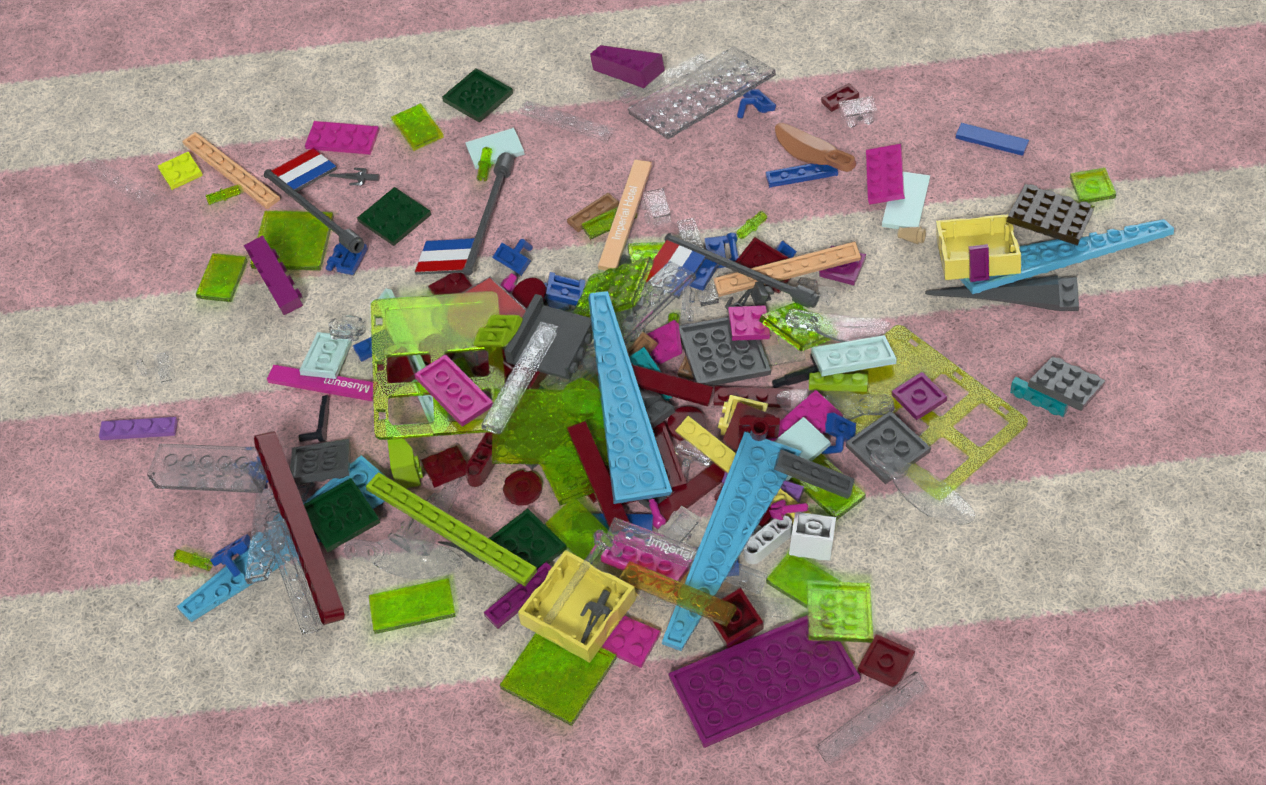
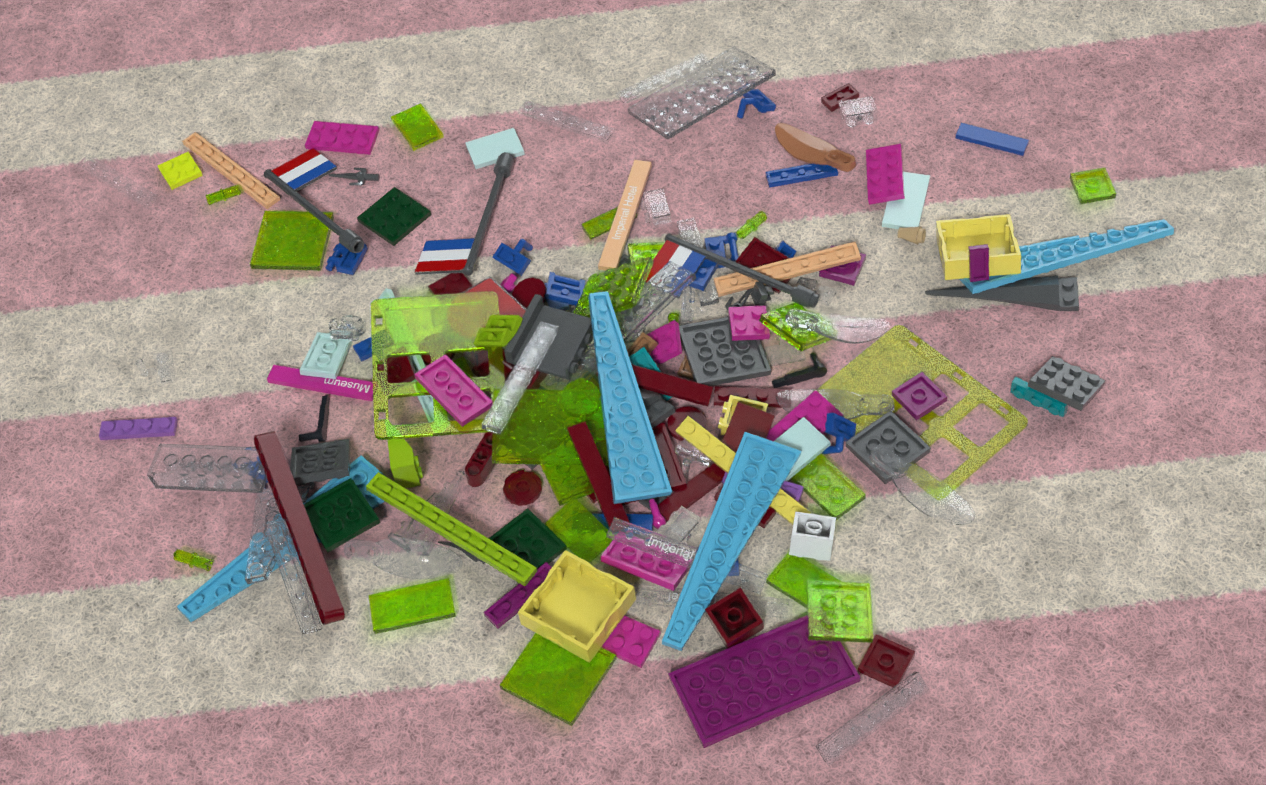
clear neon green plate [196,253,248,302] -> none
blue plate [210,534,252,577] -> none
magenta wedge [243,235,303,315] -> none
dark red plate [421,445,467,488] -> none
dark green plate [442,68,513,123] -> none
clear neon green axle [476,147,492,181] -> none
clear bar [543,530,623,625] -> none
medium nougat tile [567,193,619,232] -> none
dark grey piece [580,590,611,644] -> none
magenta wedge [590,45,665,88] -> none
clear yellow plate [619,561,737,627] -> none
dark red plate [738,415,780,441] -> none
white beam [744,515,792,564] -> none
dark pink bar [769,500,808,520] -> none
dark grey plate [774,449,855,499] -> none
lime plate [809,372,868,392] -> none
light aqua tile [811,335,896,376] -> none
plate [1006,184,1095,246] -> none

